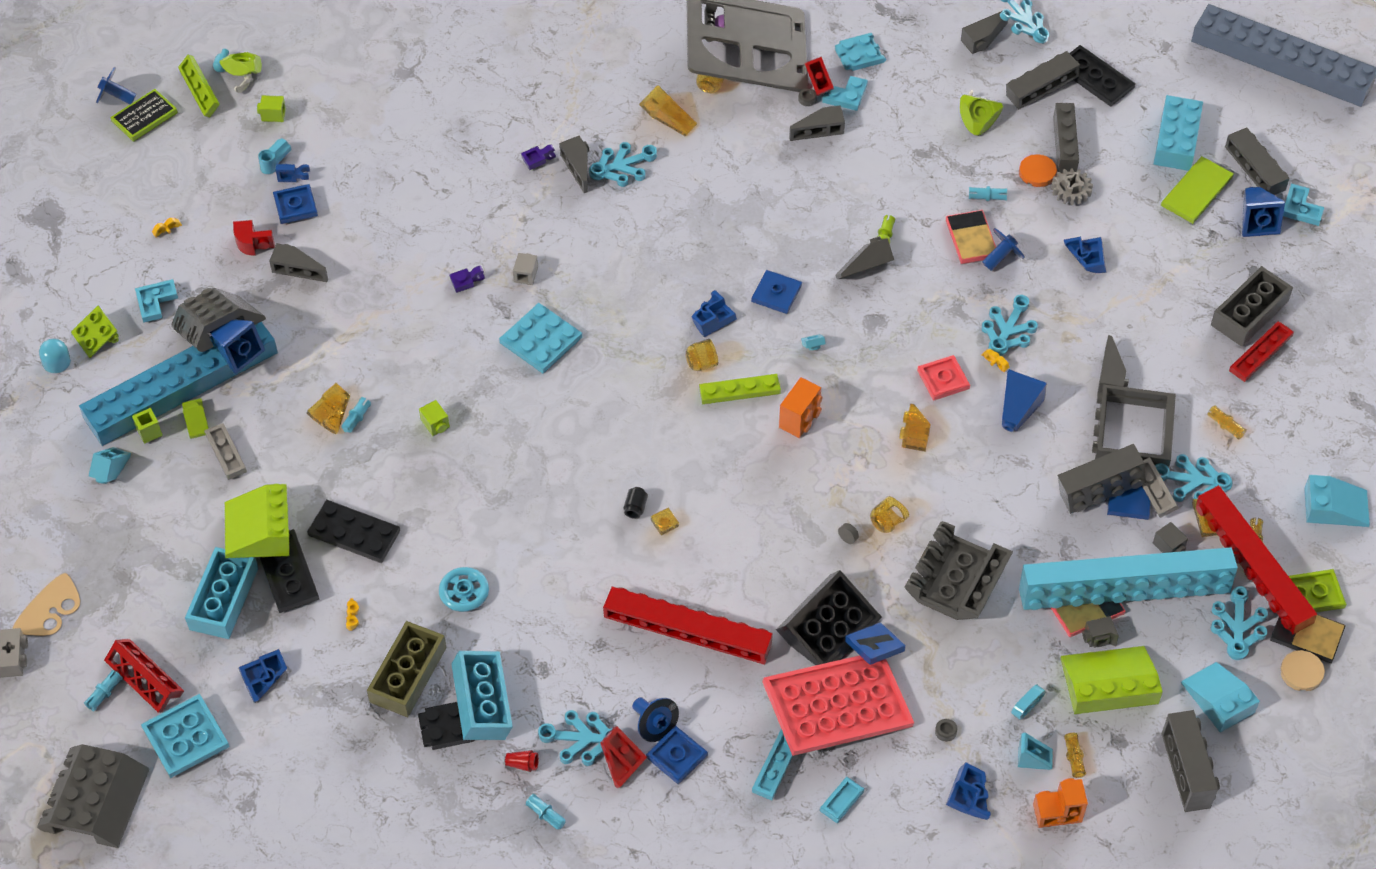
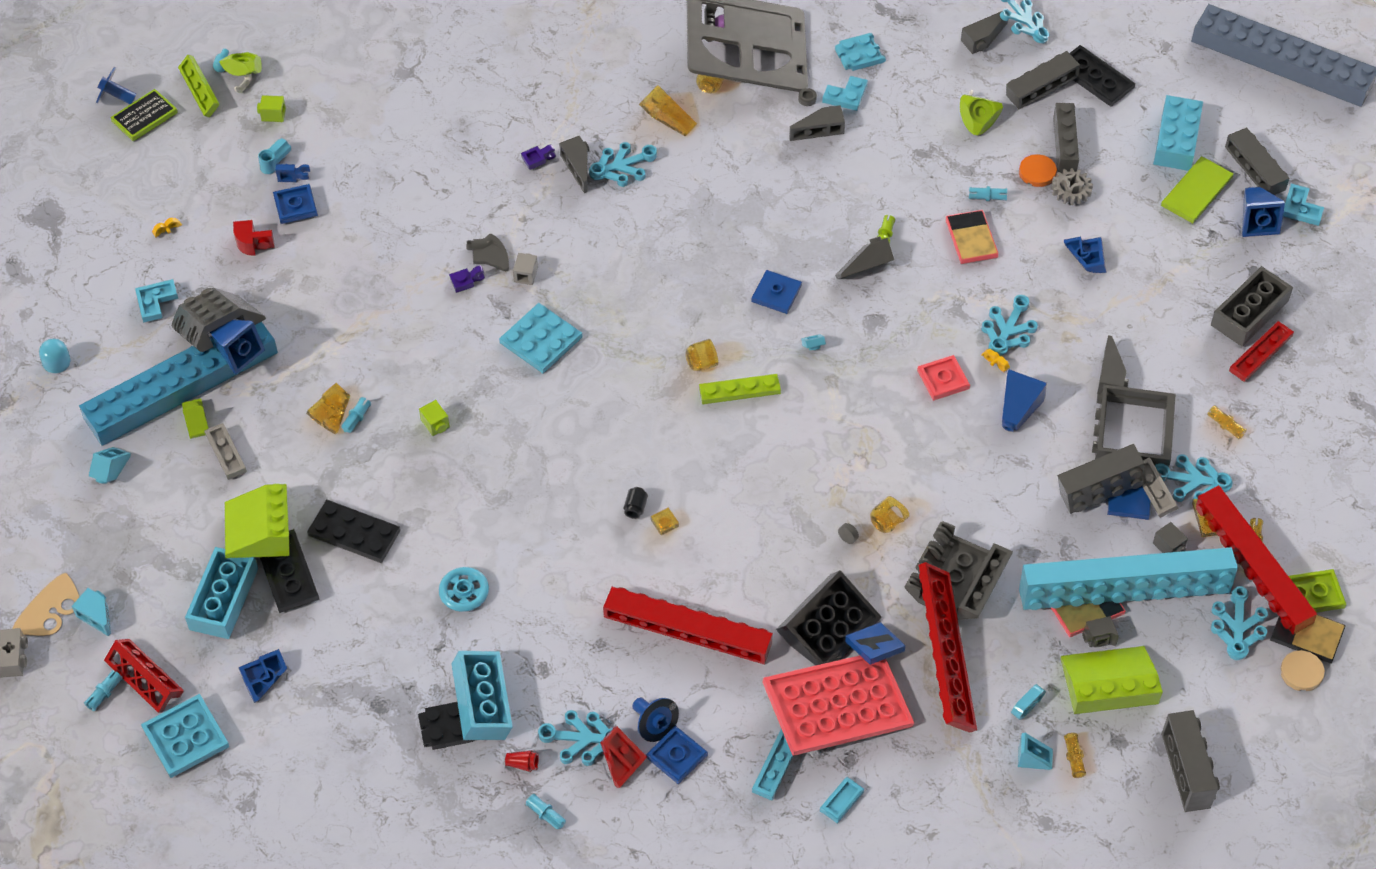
dark grey slope [37,744,149,848] -> none
lime hinge [71,305,119,358] -> none
lime brick [132,408,163,444] -> none
dark grey slope [269,243,328,282] -> none
yellow piece [346,598,359,631] -> none
olive brick [367,621,447,718] -> none
blue slope [691,290,737,337] -> none
orange brick [779,377,823,438] -> none
red slope [804,57,834,96] -> none
clear yellow slope [899,404,931,452] -> none
dark grey tile [935,719,957,742] -> none
blue slope [946,762,991,820] -> none
blue piece [982,228,1025,271] -> none
orange brick [1033,778,1088,828] -> none
medium azure slope [1181,662,1260,733] -> none
medium azure slope [1304,475,1370,527] -> none
none -> medium azure slope [72,588,111,636]
none -> dark grey arm [466,233,509,272]
none -> red plate [919,562,977,733]

